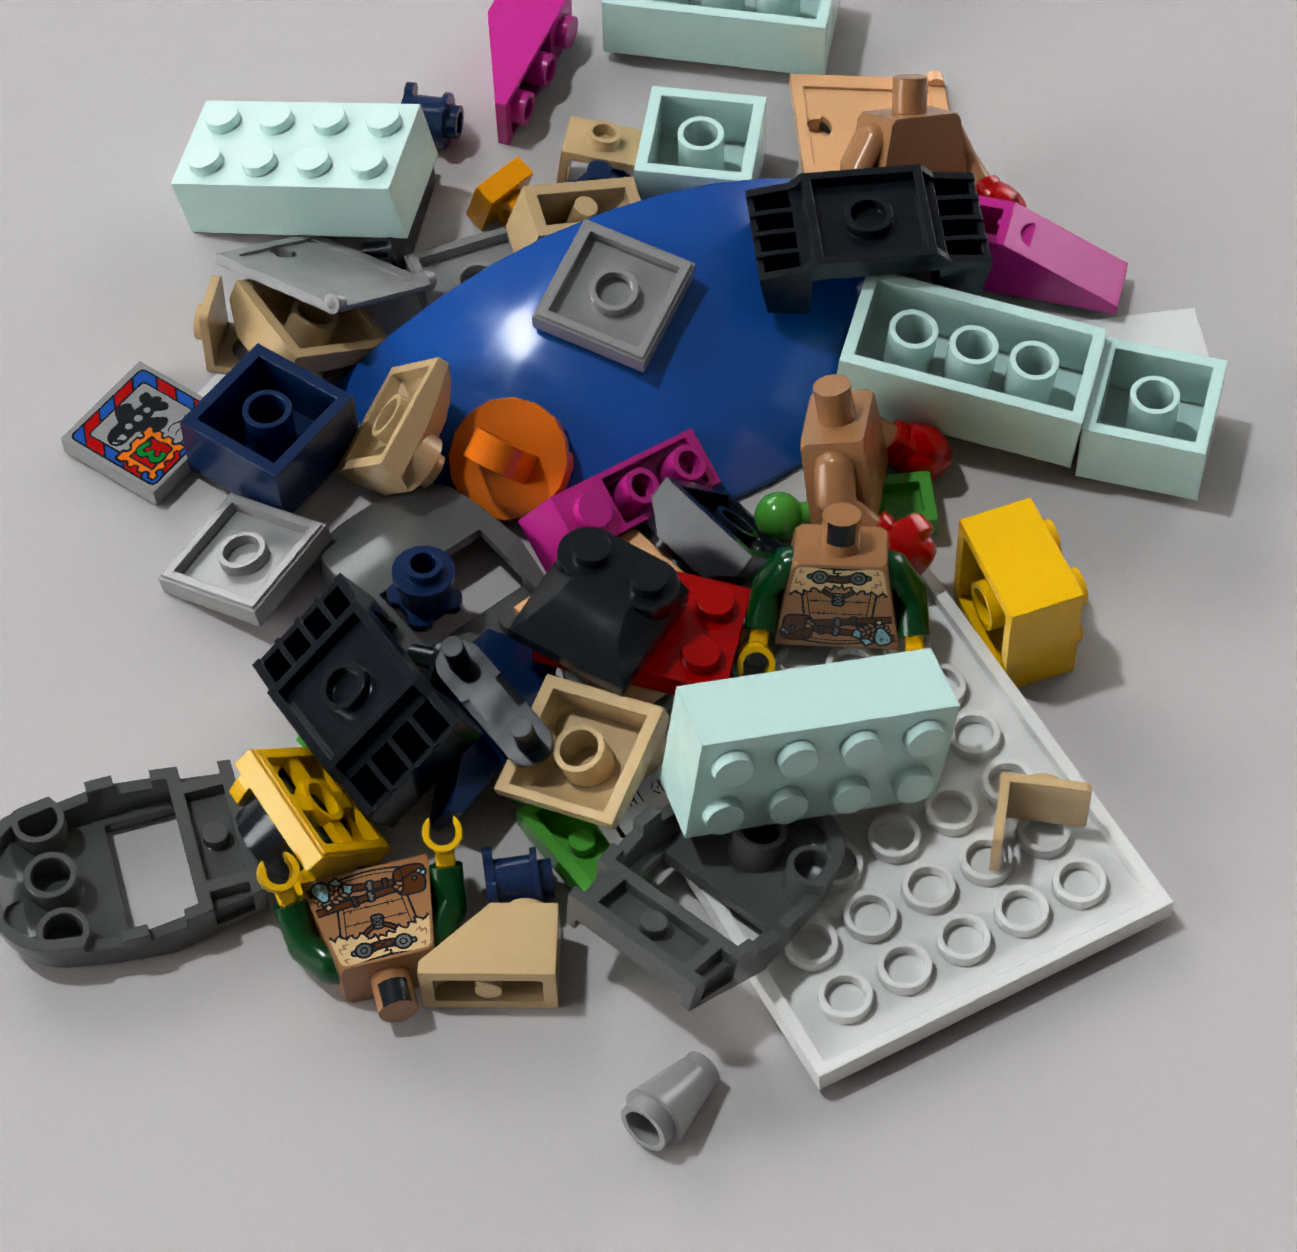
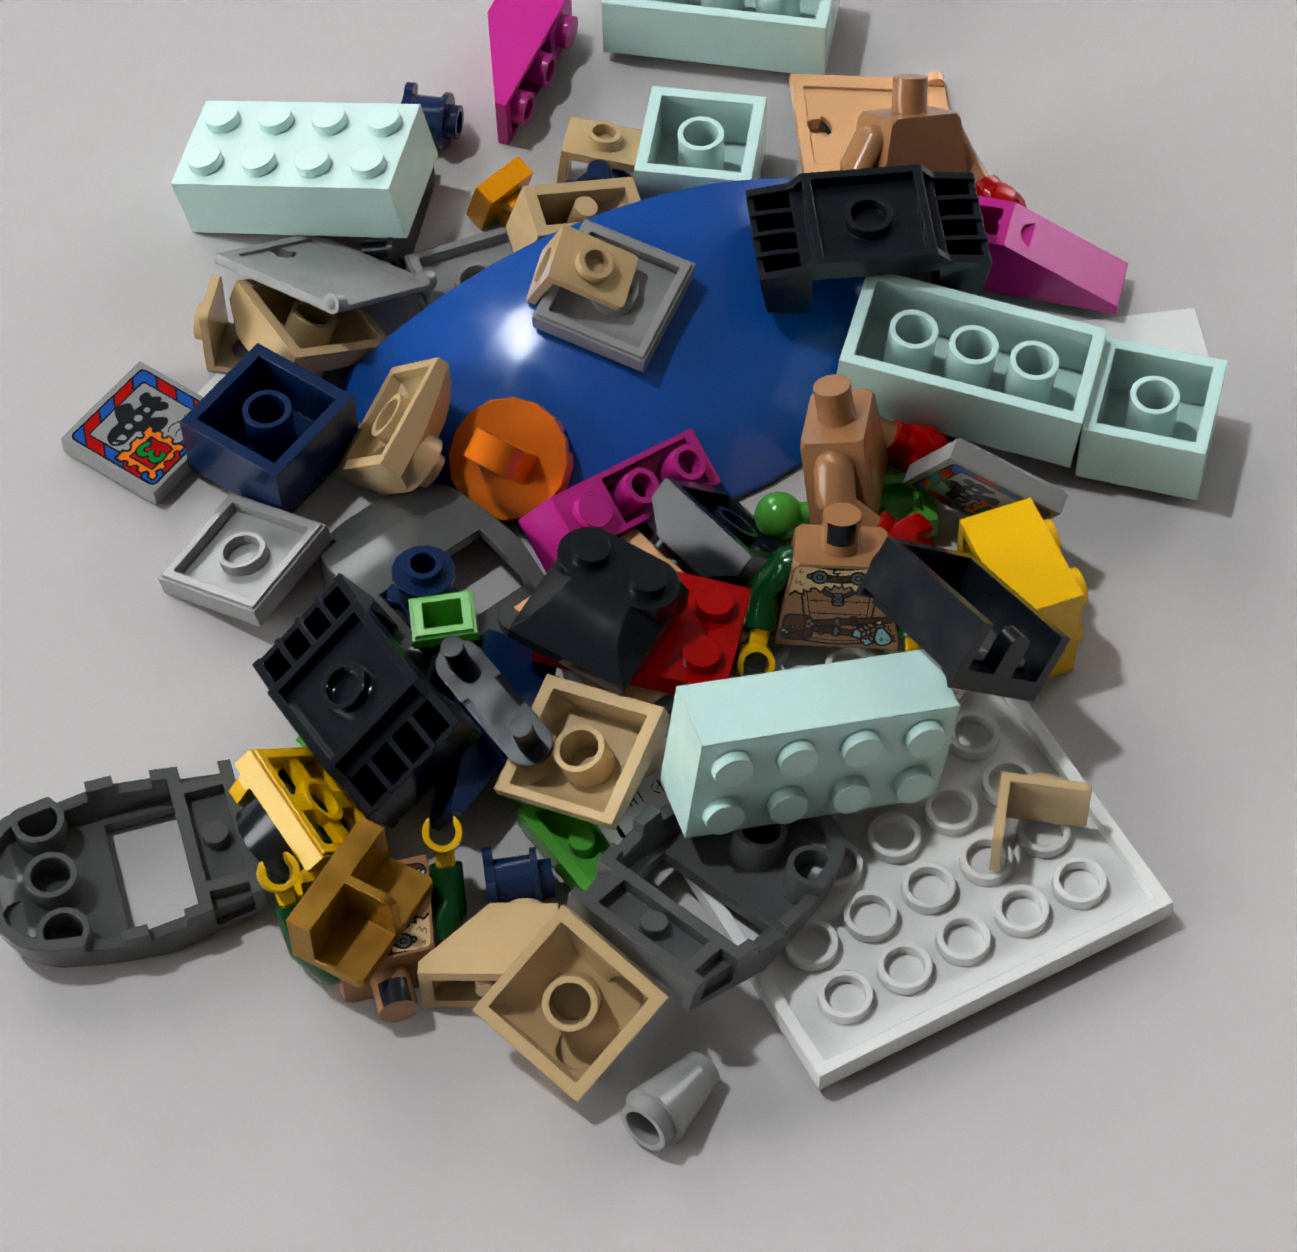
none -> pearl gold panel [286,816,433,988]
none -> bright green slope [408,590,479,649]
none -> tan slope [472,904,671,1103]
none -> tan bracket [526,224,638,311]
none -> black window [856,536,1071,702]
none -> light grey tile [902,438,1068,520]

